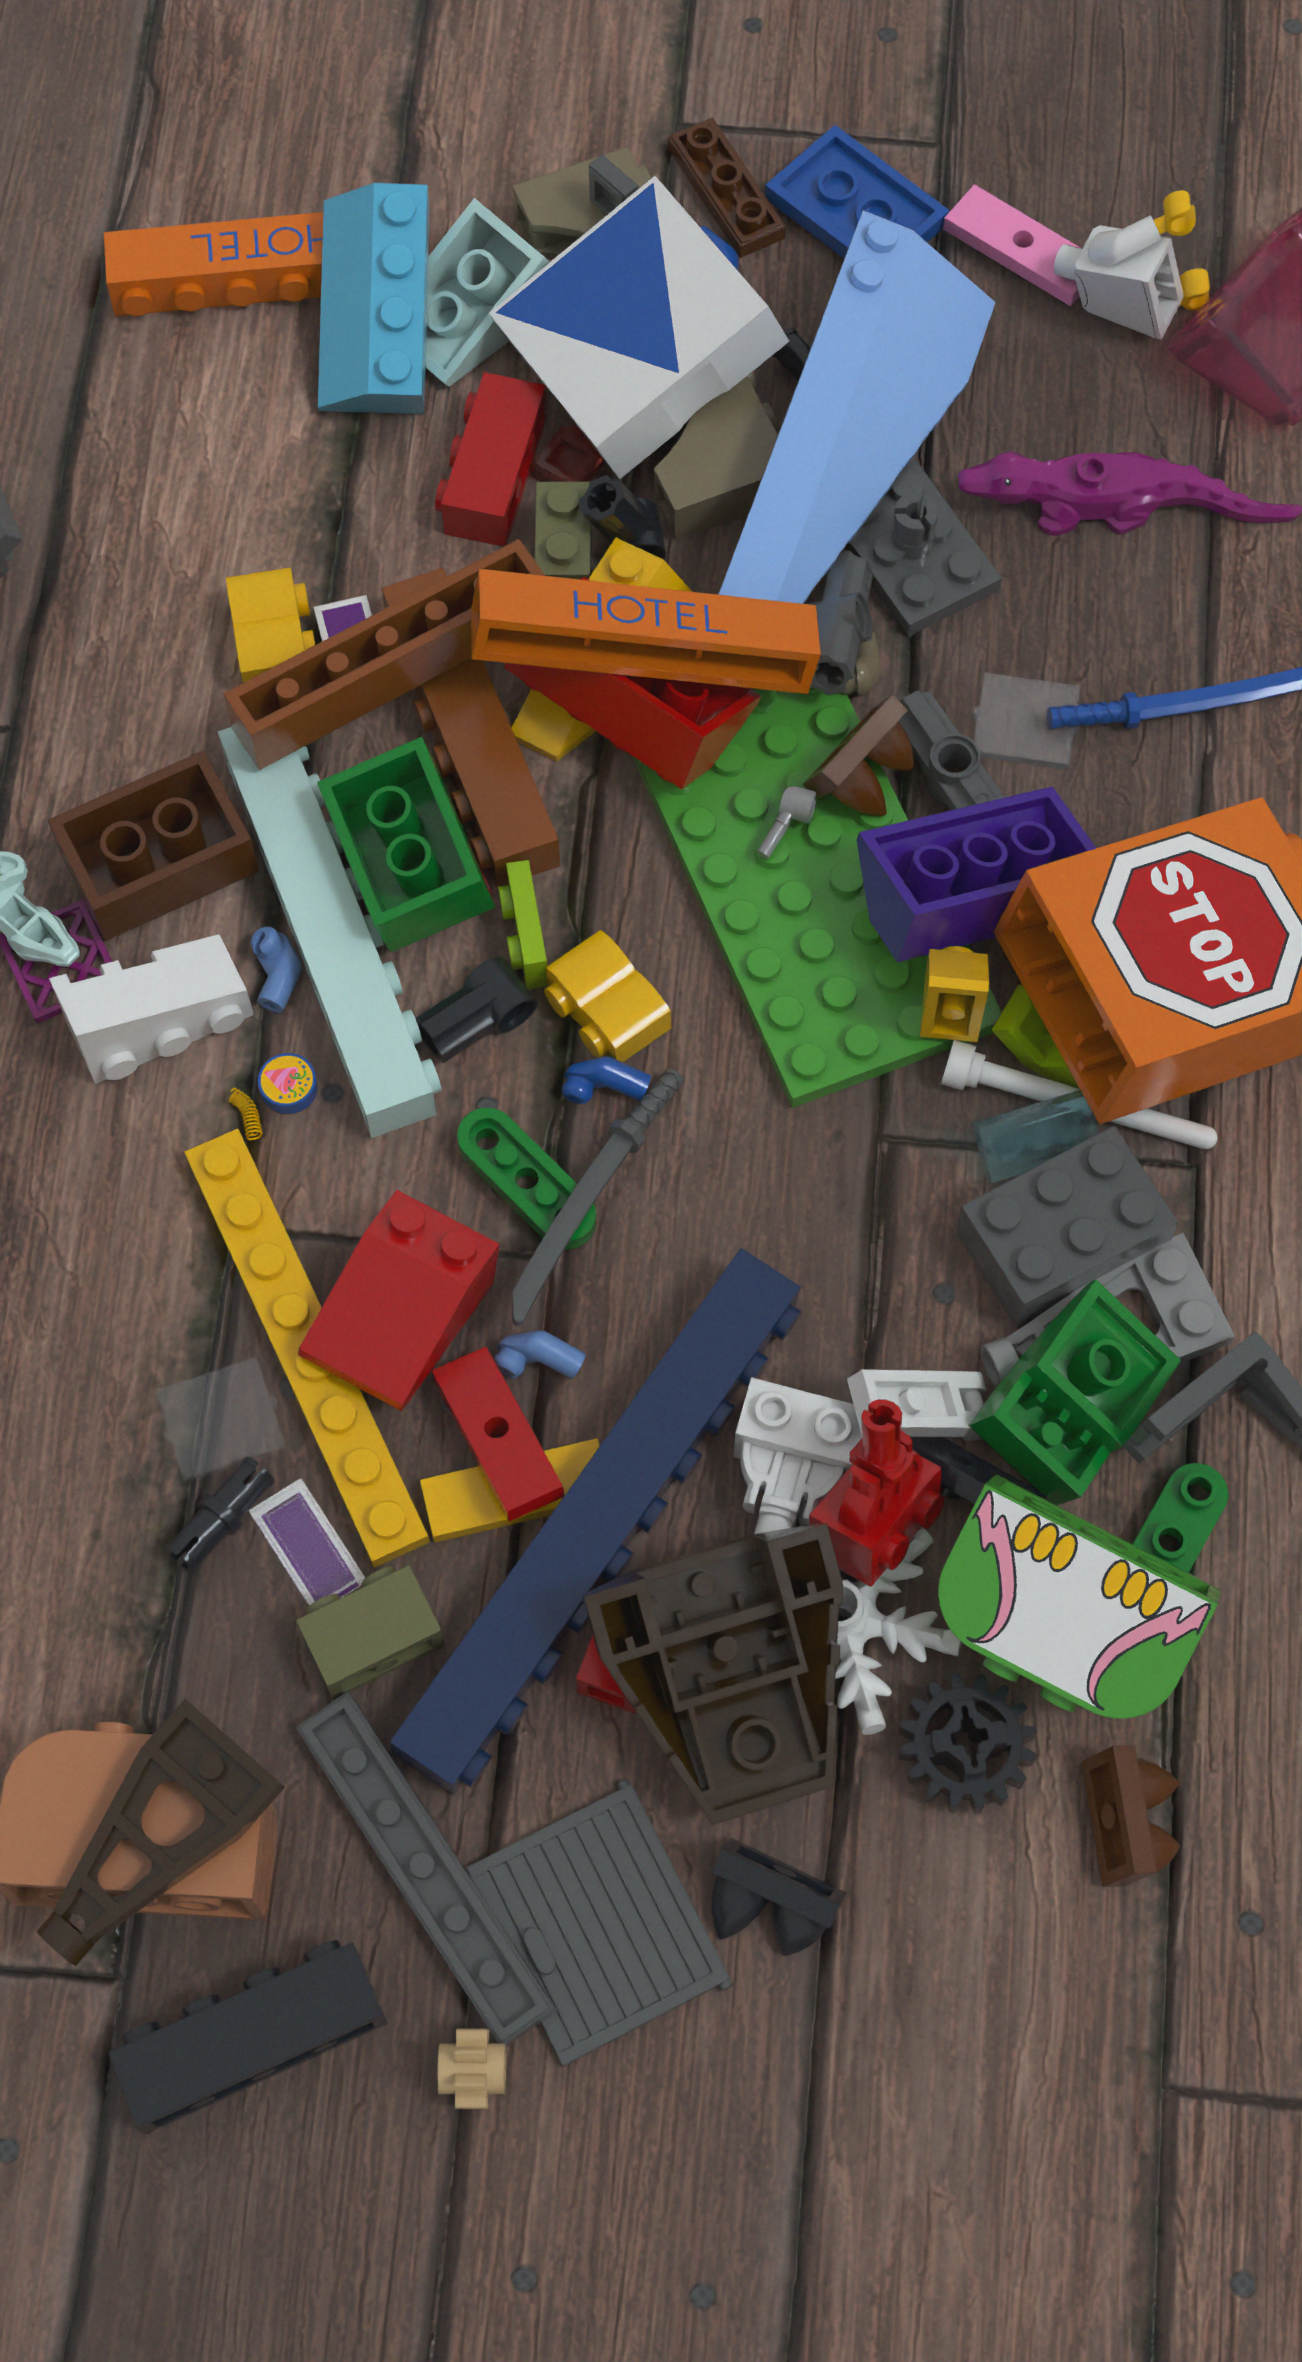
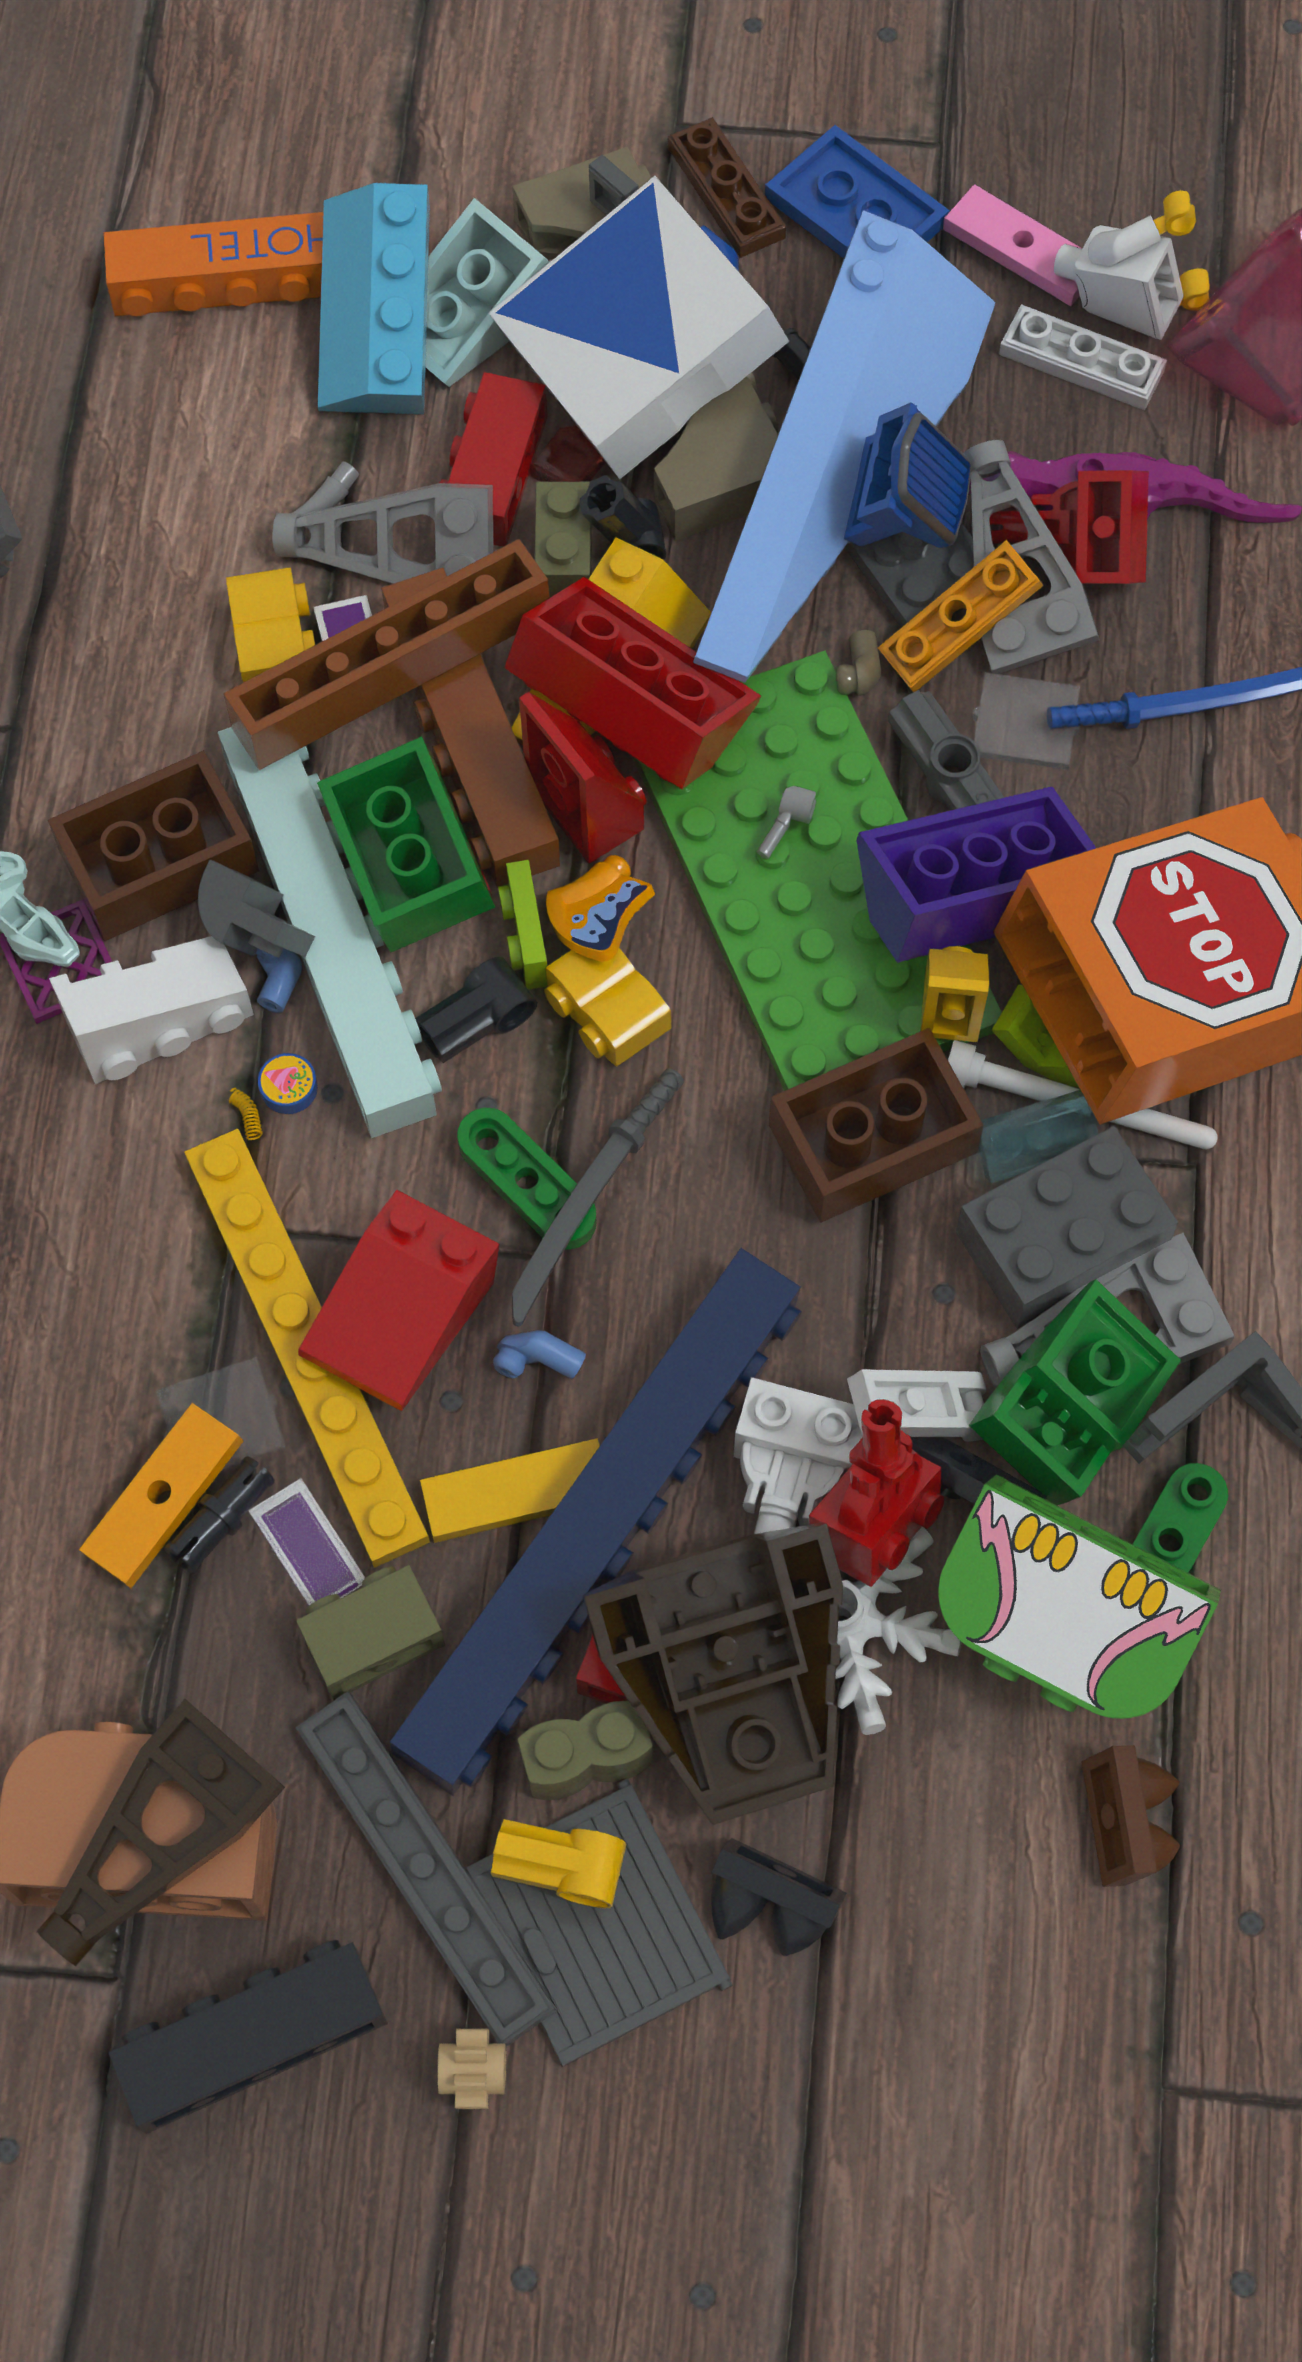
red tile [431,1347,564,1522] -> none
orange brick [471,569,821,694] -> none
blue arm [561,1056,651,1104] -> none
reddish brown tile [802,694,913,816] -> none
dark grey piece [808,551,873,695] -> none
black gear [898,1673,1036,1814] -> none
none -> light orange tile [79,1403,244,1588]
none -> dark grey brick [198,860,315,958]
none -> light grey plate [272,483,493,584]
none -> light grey helmet [292,461,359,515]
none -> yellow piece [491,1819,627,1908]
none -> olive brick [517,1701,653,1800]
none -> red slope [519,692,647,864]
none -> light orange arm [546,855,655,962]
none -> reddish brown brick [769,1028,984,1223]
none -> blue piece [844,402,971,548]
none -> light orange tile [878,540,1043,692]
none -> light grey plate [963,440,1100,675]
none -> red brick [989,470,1149,584]
none -> white tile [999,305,1167,411]

